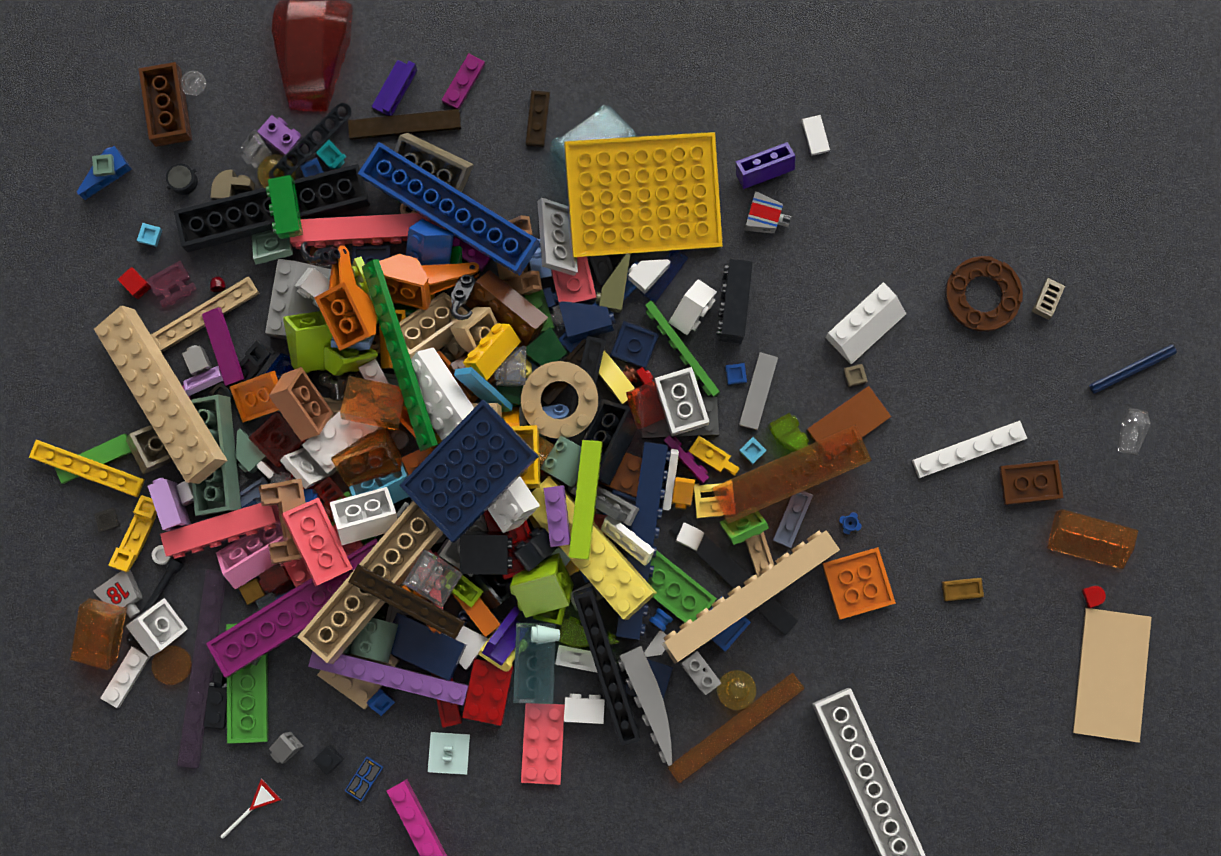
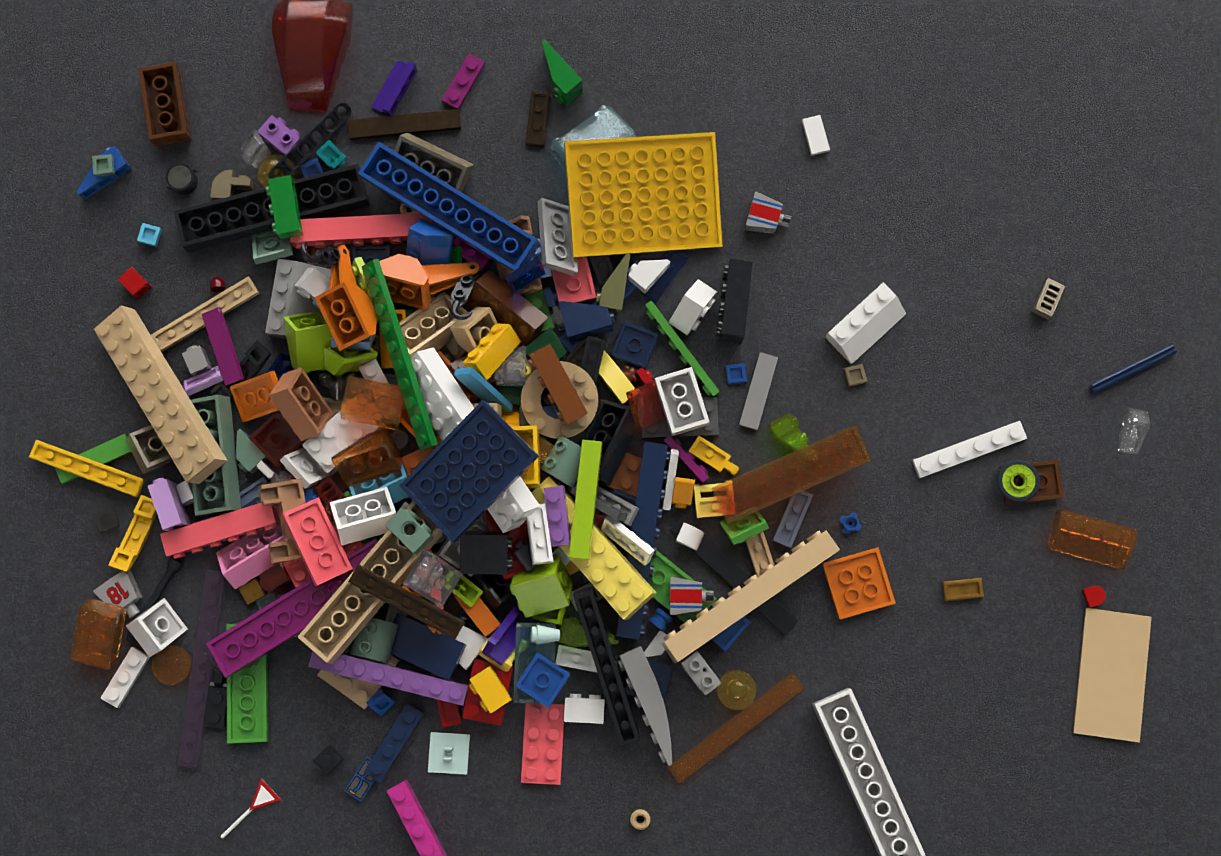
clear pink plate [147,261,197,308] -> none
white tile [152,545,170,565] -> none
clear cone [181,71,206,95] -> none
light grey slope [269,732,303,764] -> none
dark purple brick [736,142,795,189] -> none
medium azure plate [739,437,767,465] -> none
dark orange tile [807,386,891,461] -> none
reddish brown plate [945,256,1023,332] -> none
none -> dark blue plate [364,704,423,783]
none -> sand green brick [385,508,434,555]
none -> yellow brick [469,666,512,713]
none -> clear blue plate [505,256,545,294]
none -> blue plate [515,652,570,708]
none -> white tile [526,504,553,565]
none -> dark orange brick [528,344,588,425]
none -> green slope [542,39,583,107]
none -> tan plate [630,809,650,830]
none -> torso [670,577,714,615]
none -> wheel [997,460,1040,502]

